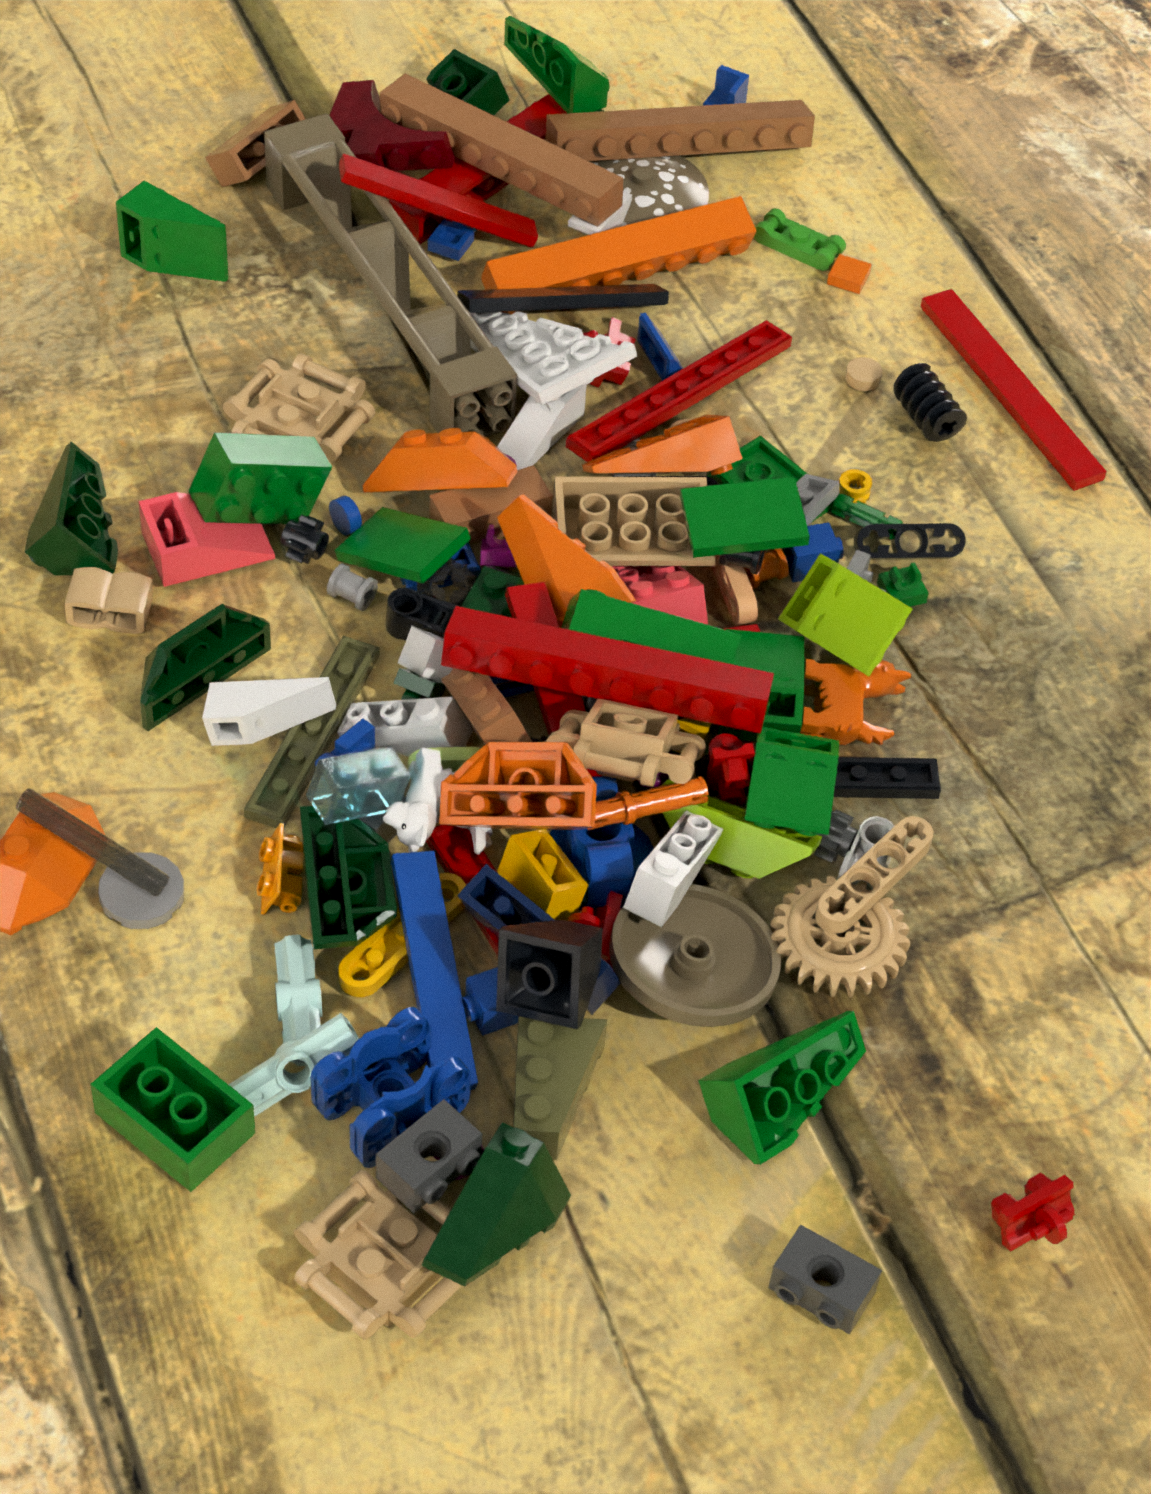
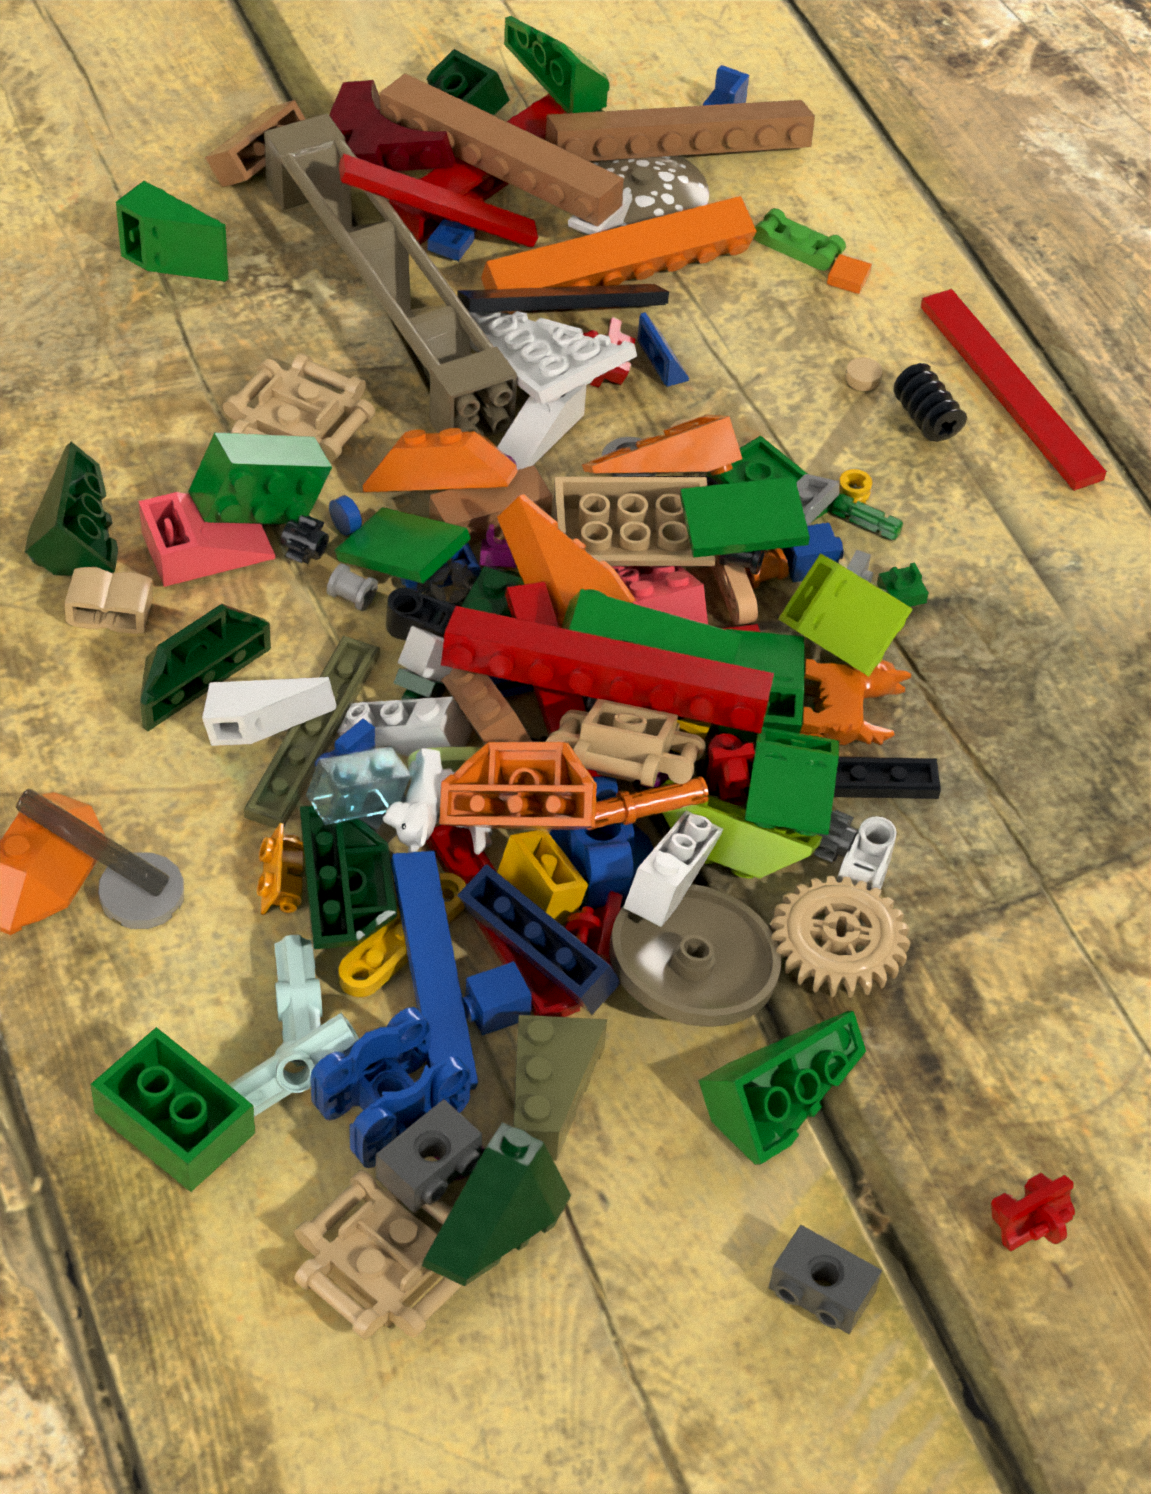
black slope [496,920,603,1029] -> none
red tile [565,320,792,462] -> none
tan beam [815,816,934,934] -> none
black beam [854,523,966,560] -> none

